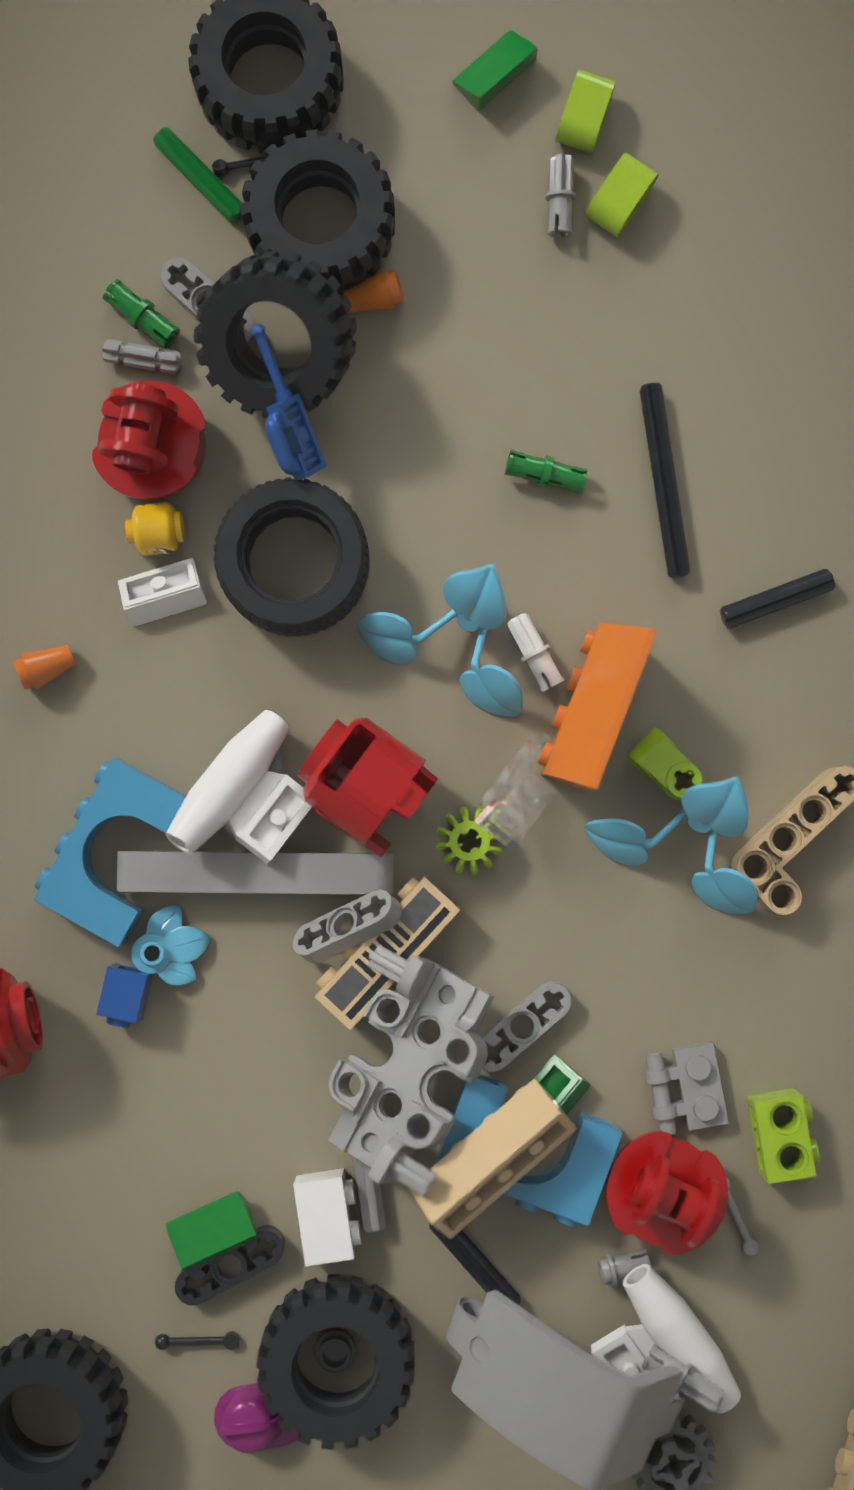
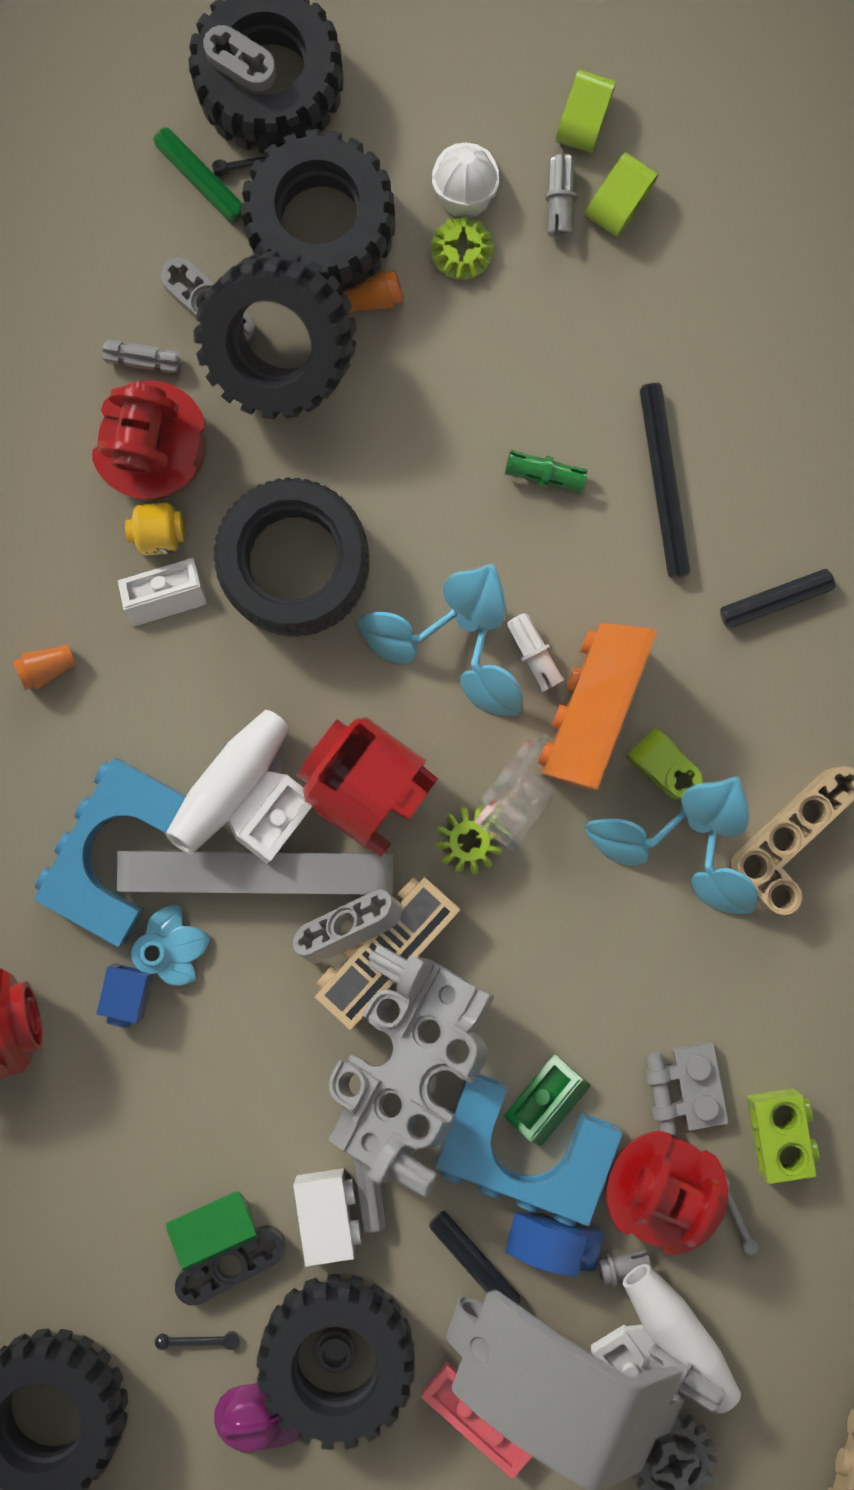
green pin [103,279,180,349] -> none
blue piece [252,324,327,481] -> none
tan brick [408,1079,577,1239] -> none
green slope [452,29,538,111] -> none
light grey beam [481,981,571,1072] -> none
none -> light grey beam [203,25,276,92]
none -> coral plate [421,1361,533,1480]
none -> lime gear [431,215,494,280]
none -> white piece [432,143,499,218]
none -> blue brick [505,1212,605,1277]

